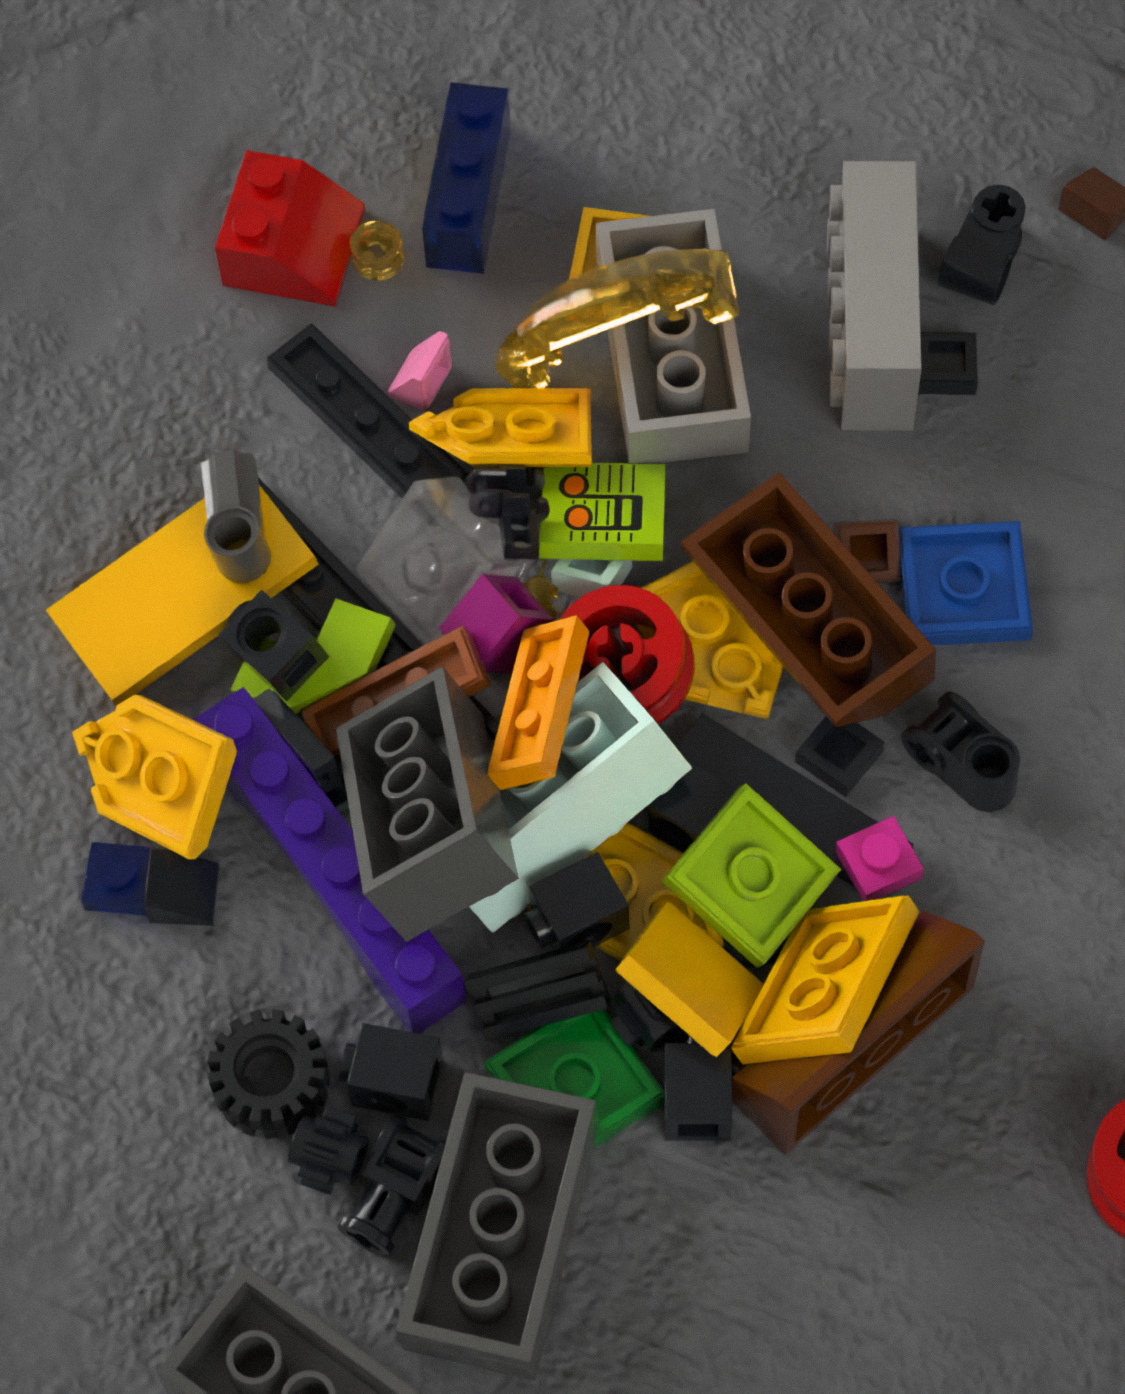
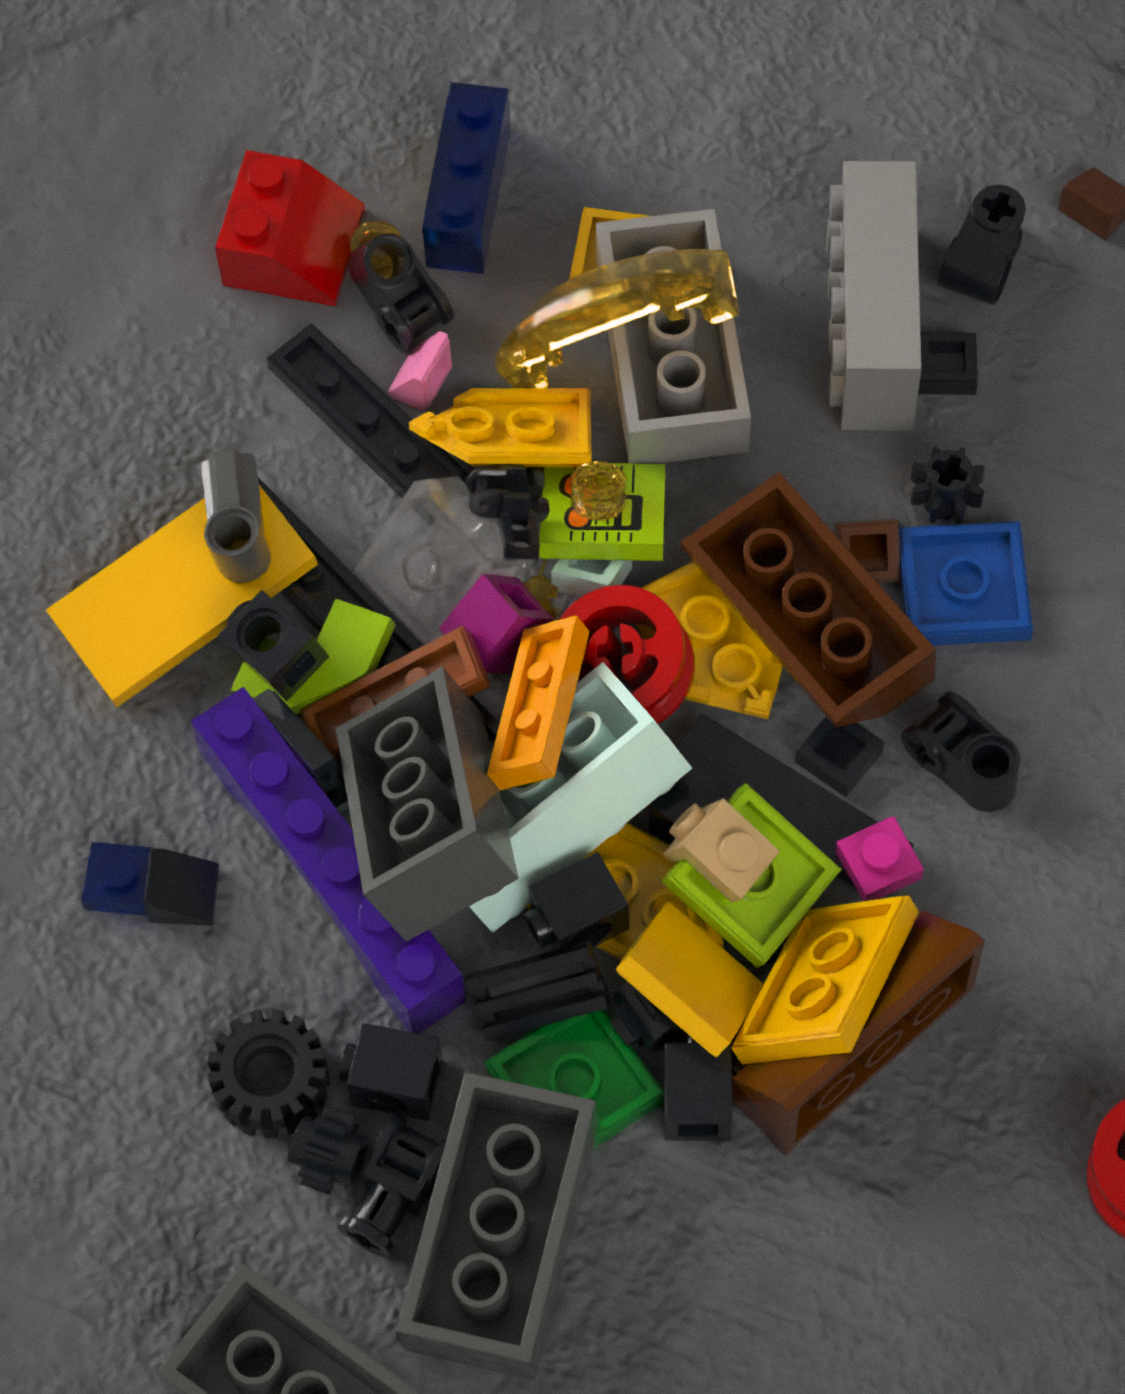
yellow tile [72,695,237,859] -> none
none -> black piece [349,234,454,352]
none -> clear yellow bush [571,461,626,520]
none -> tan bracket [663,798,780,903]
none -> black gear [910,446,985,524]

